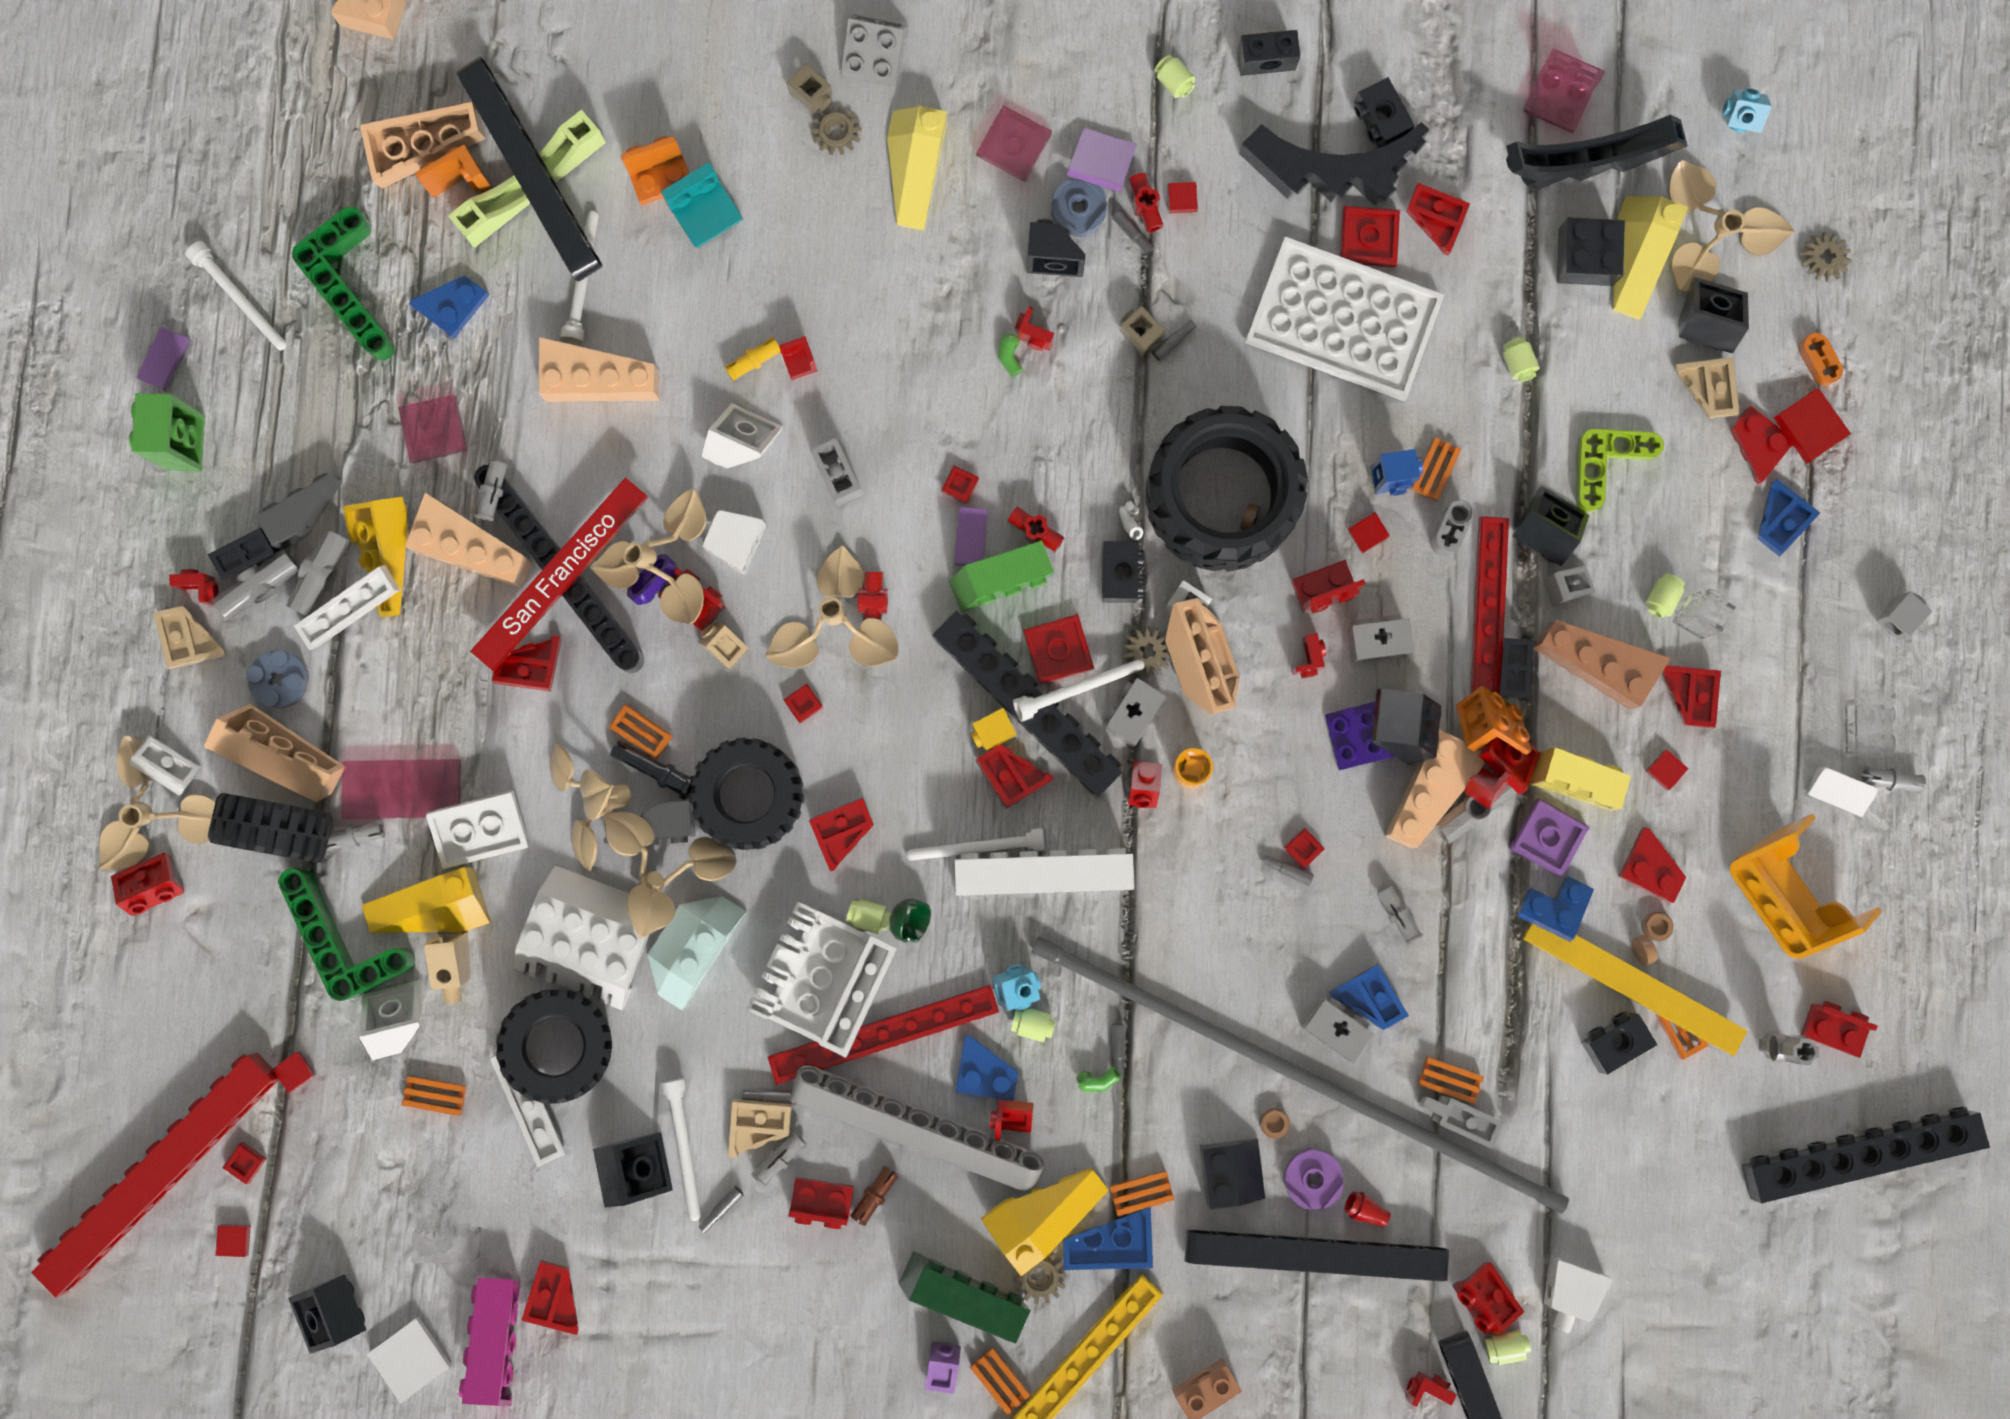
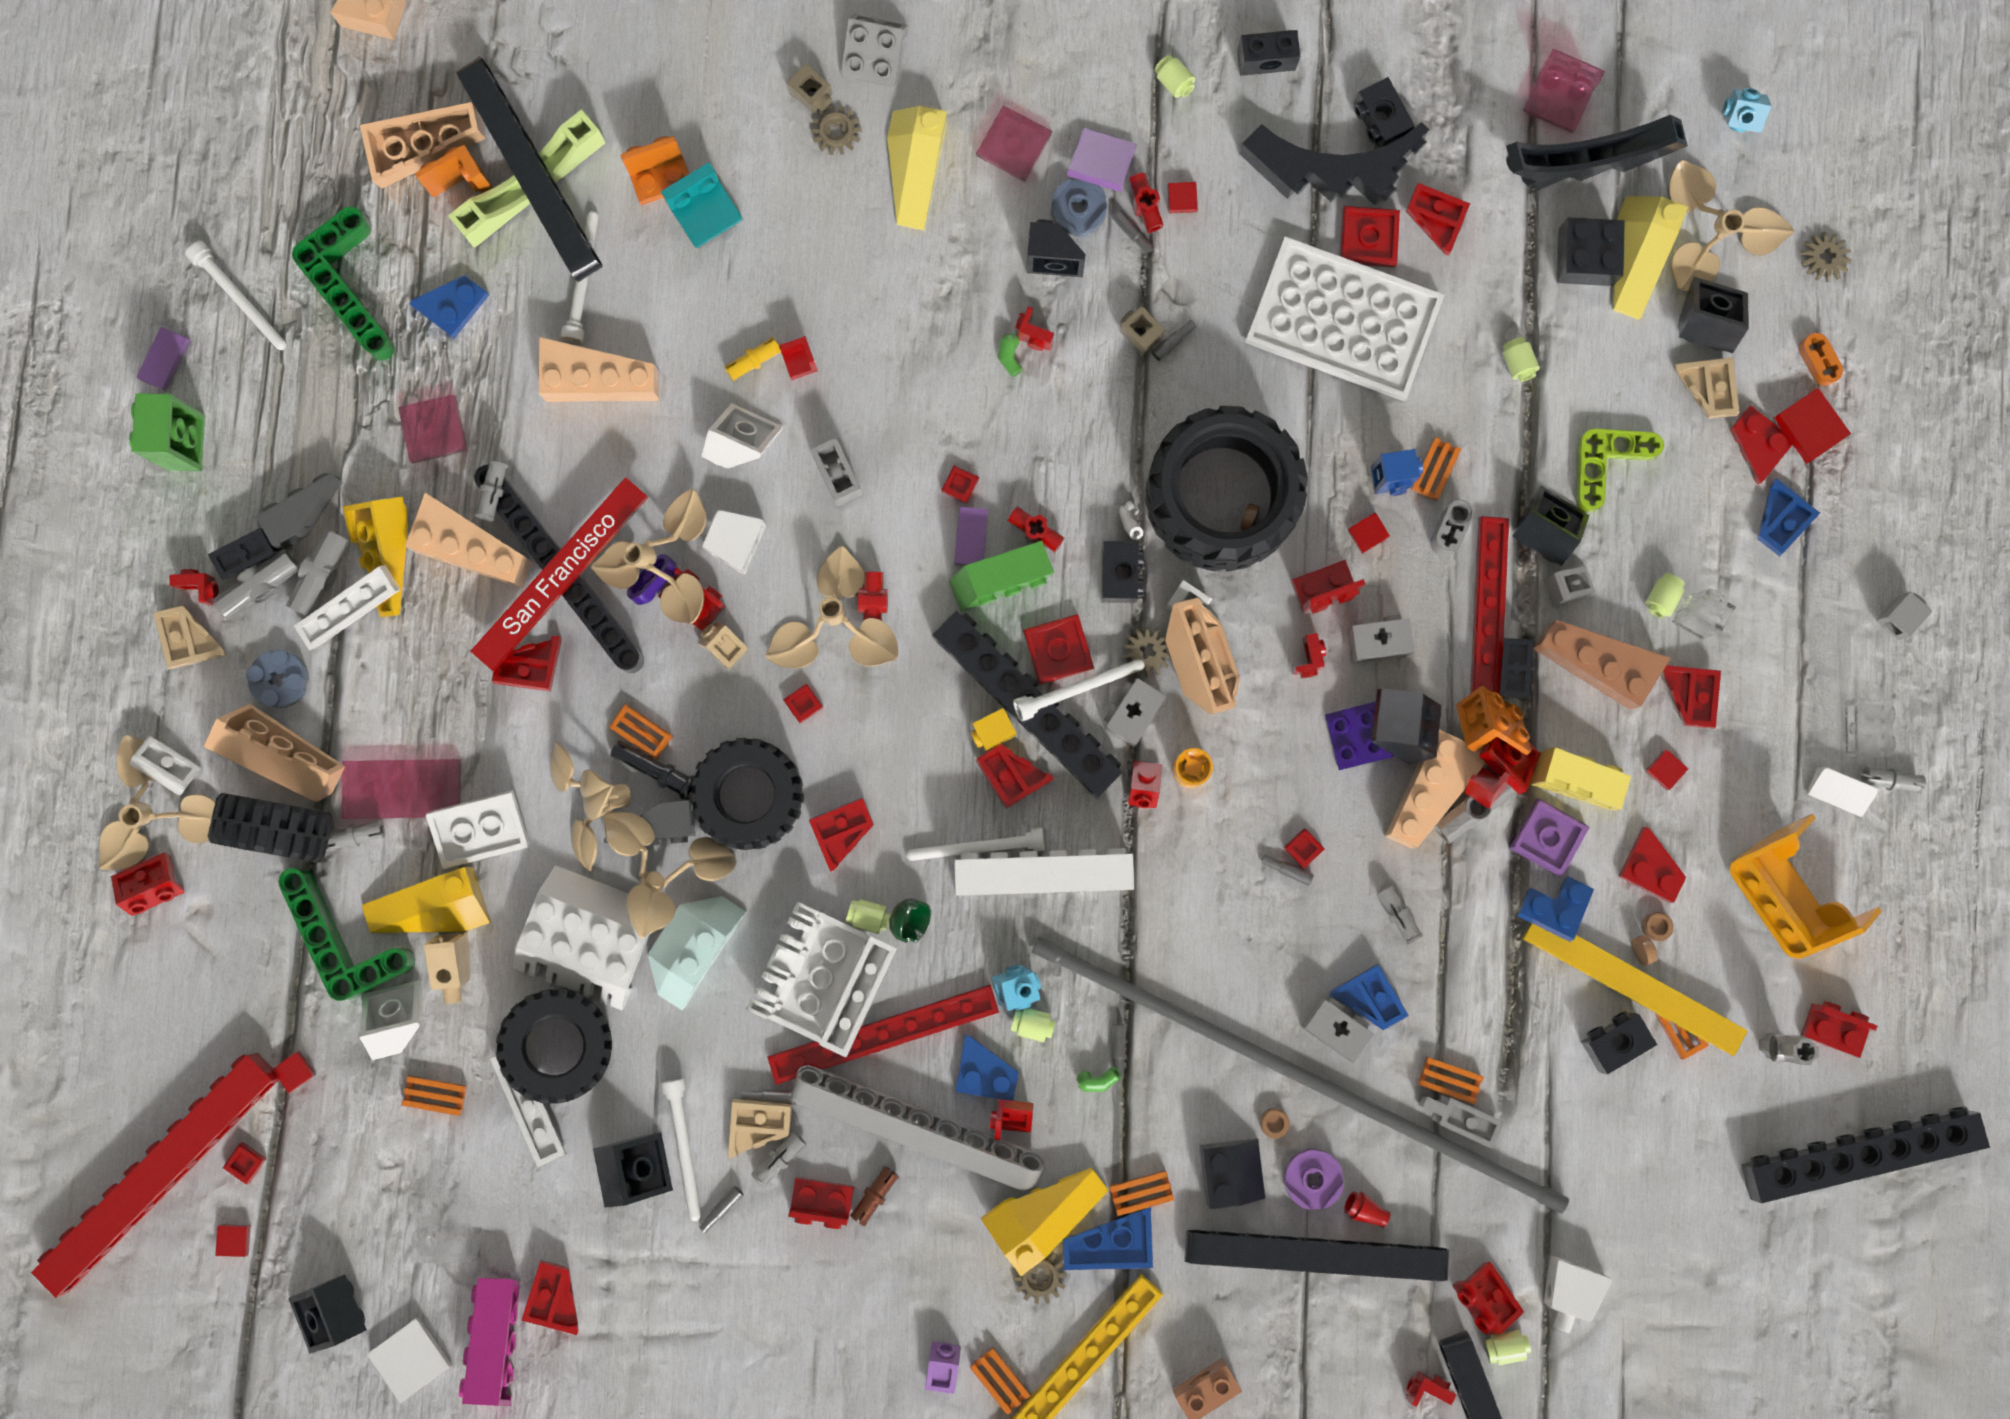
dark green wedge [899,1251,1031,1344] -> none

